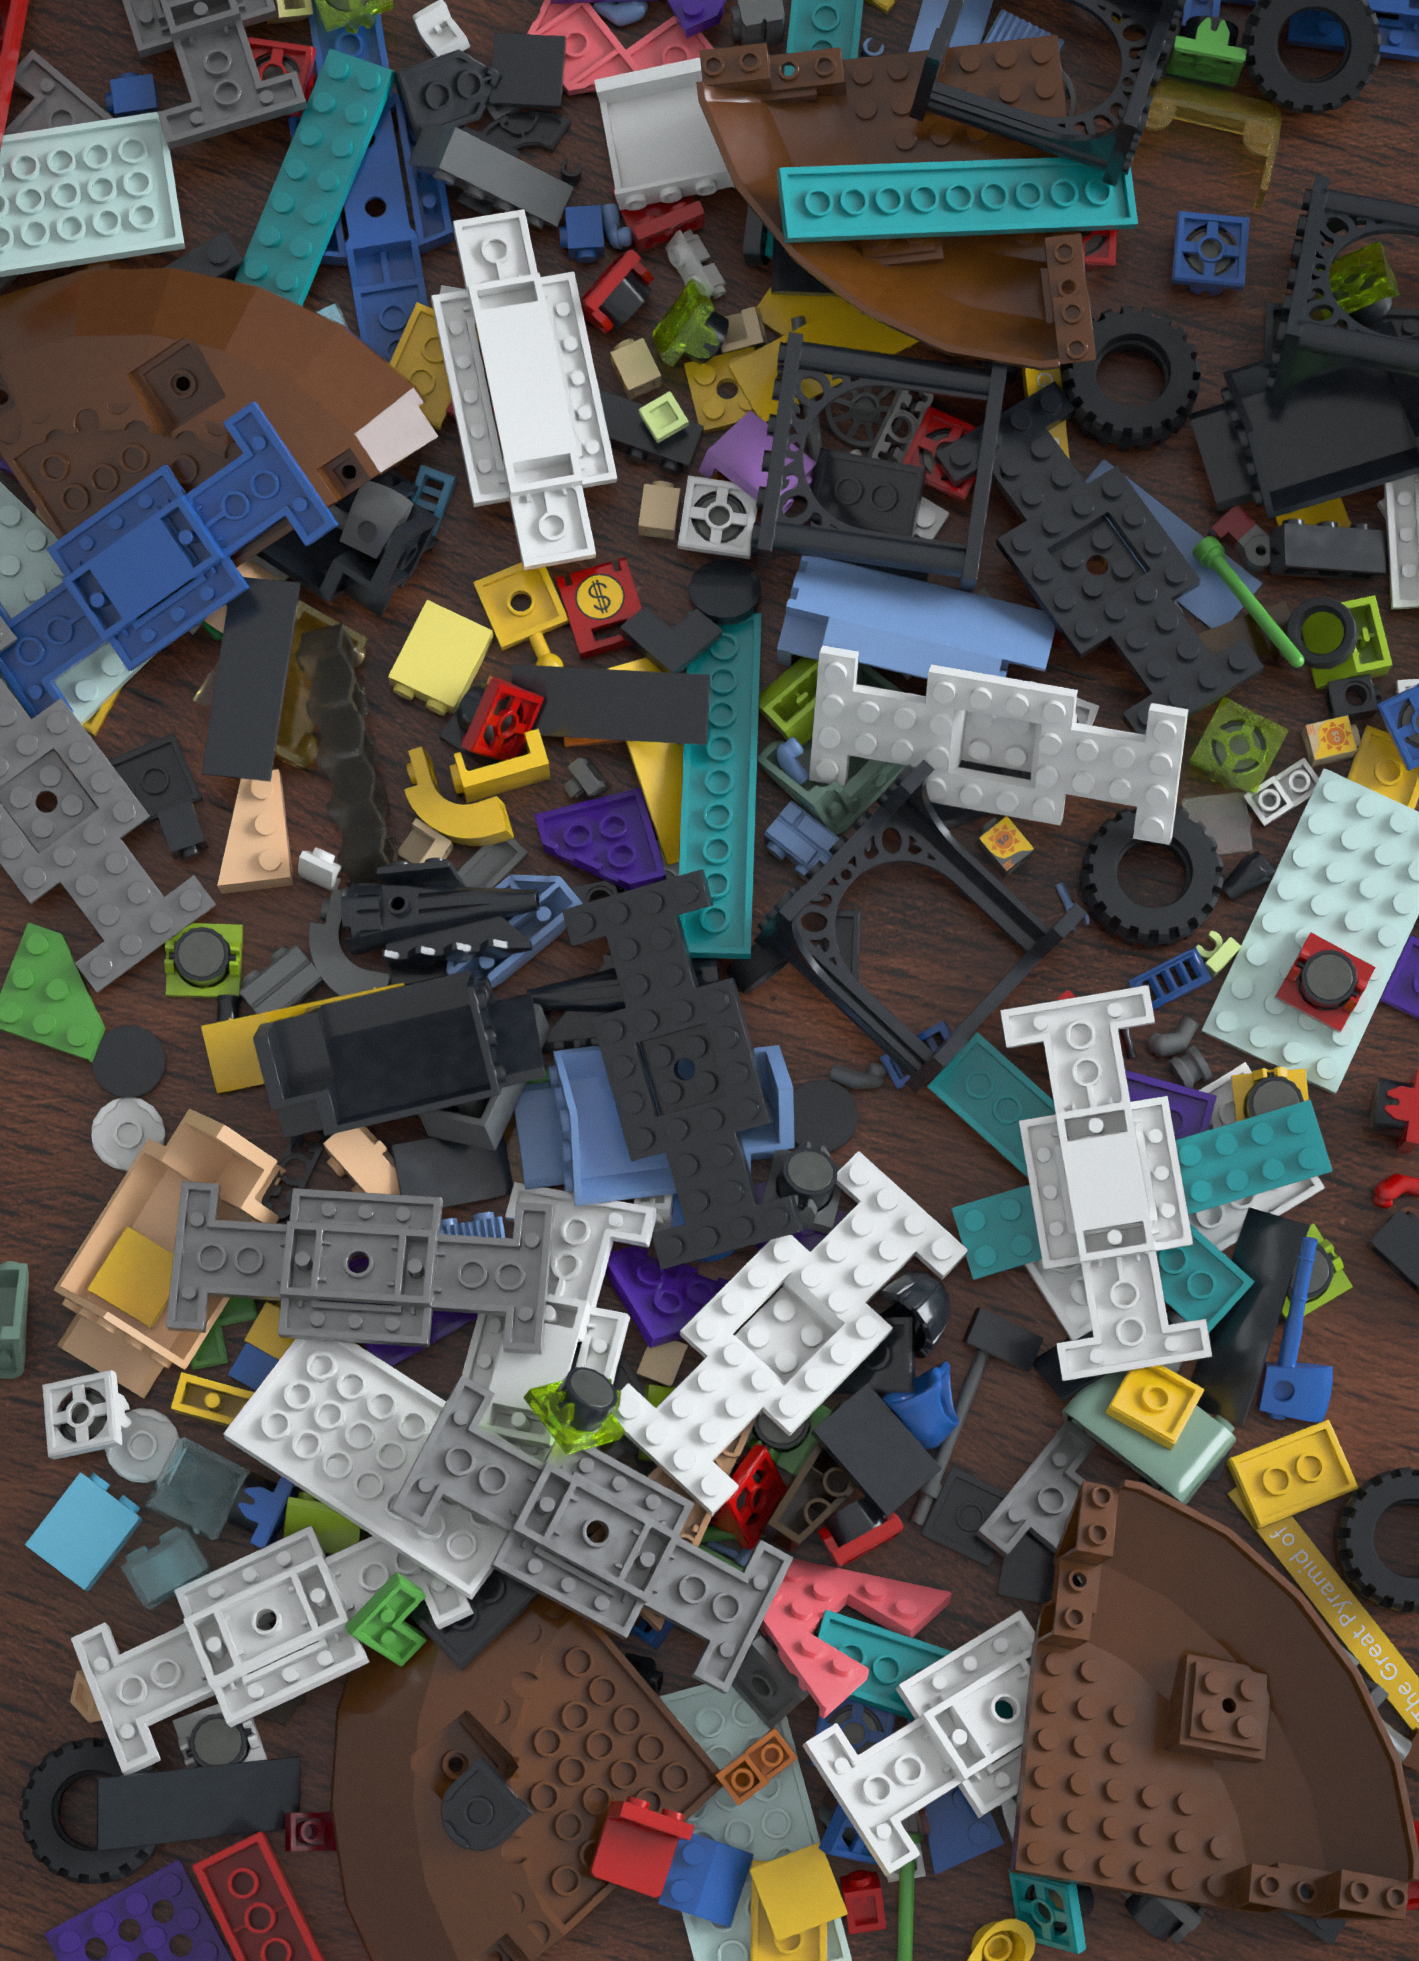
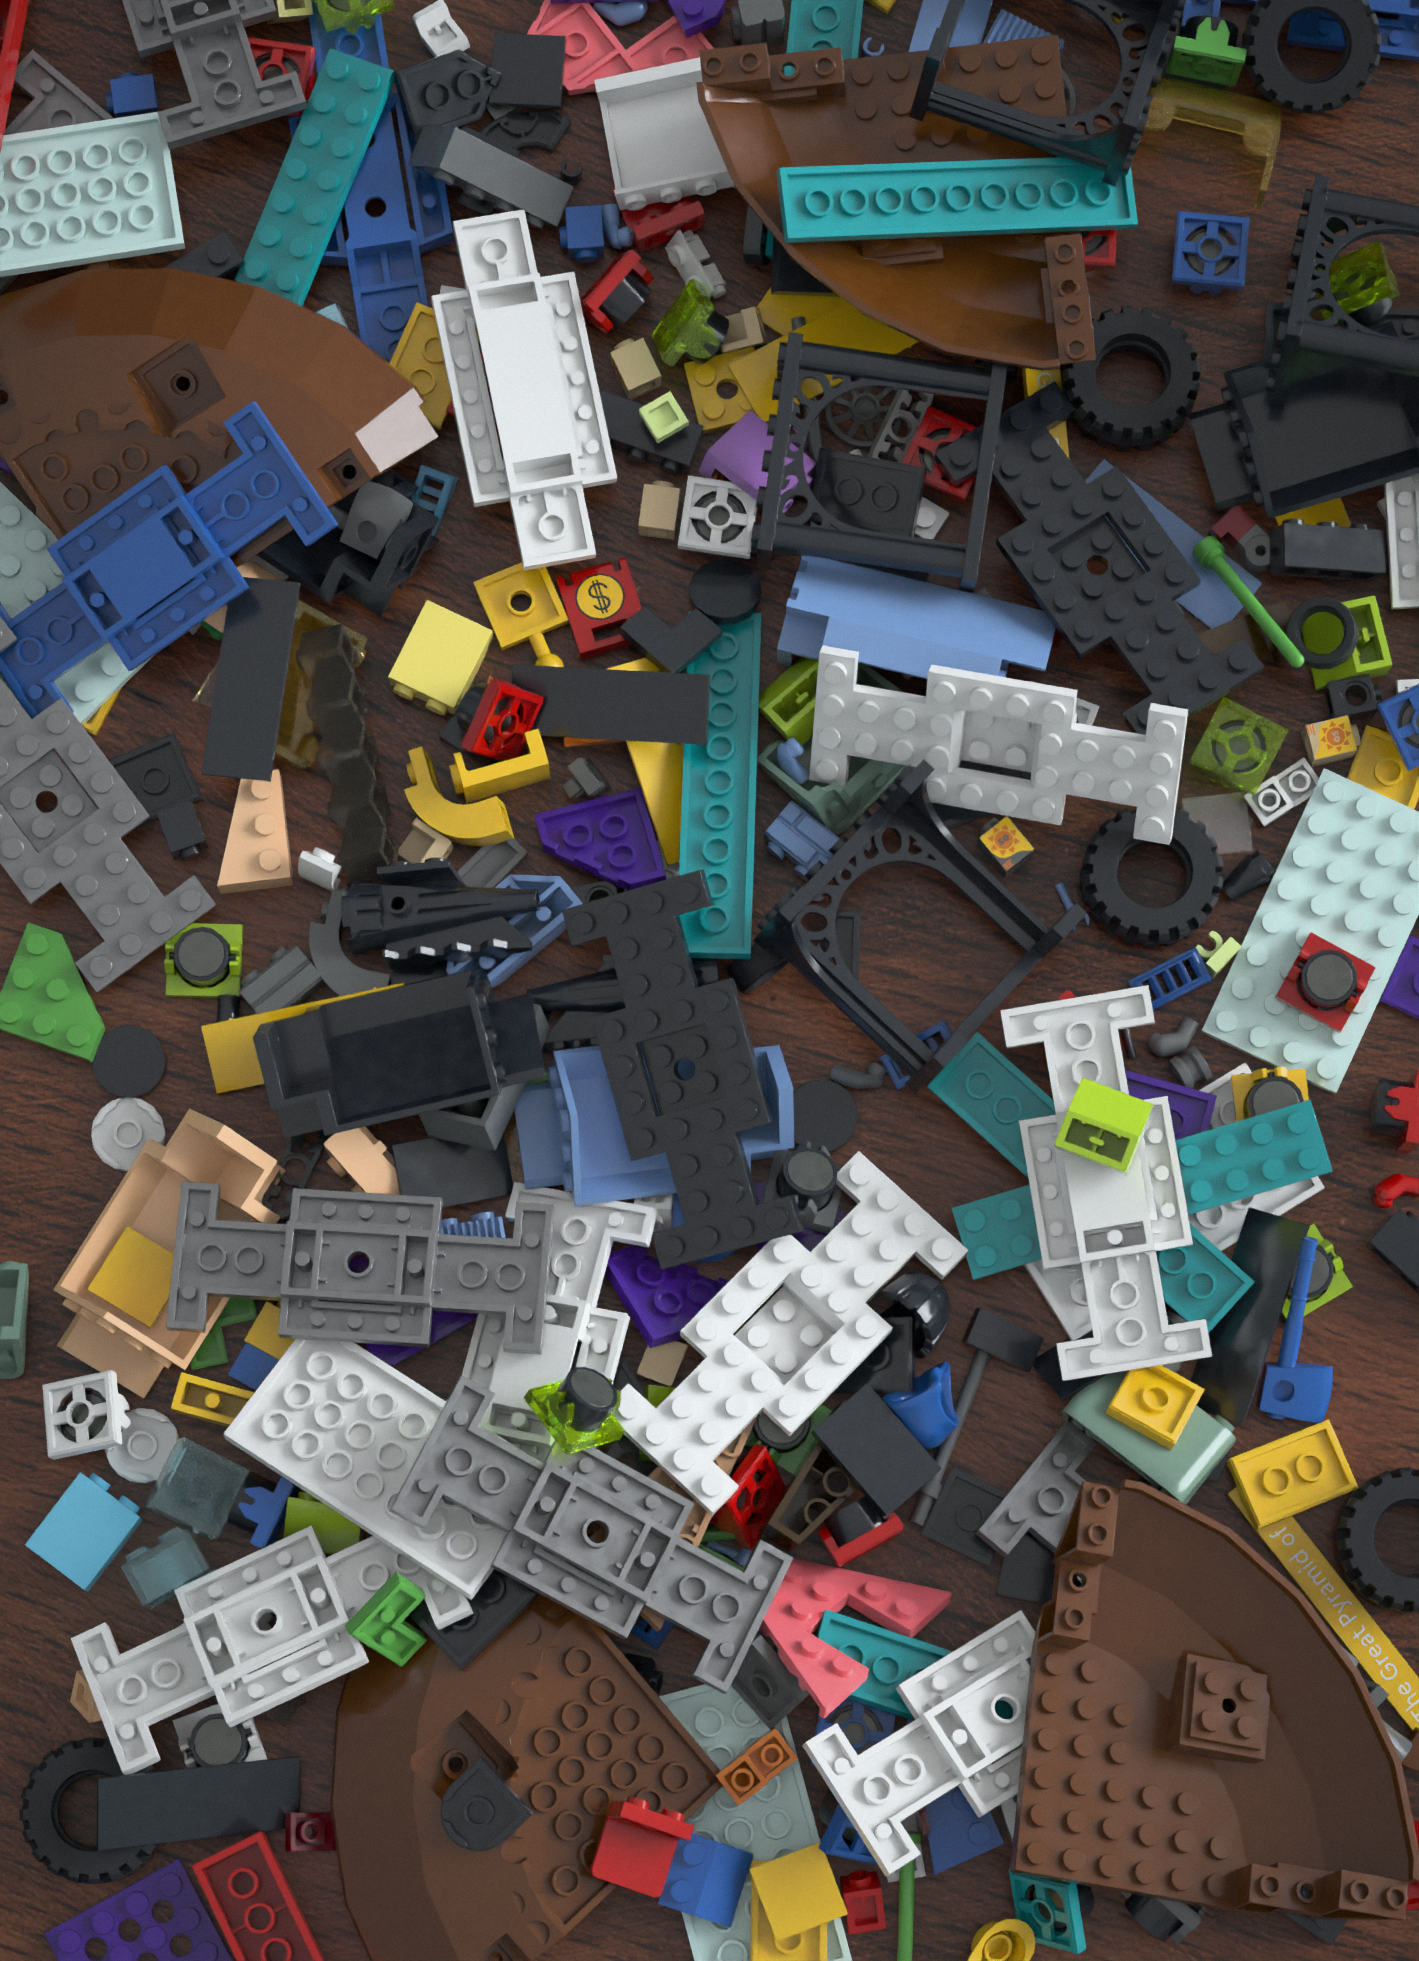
none -> lime slope [1054,1077,1154,1175]

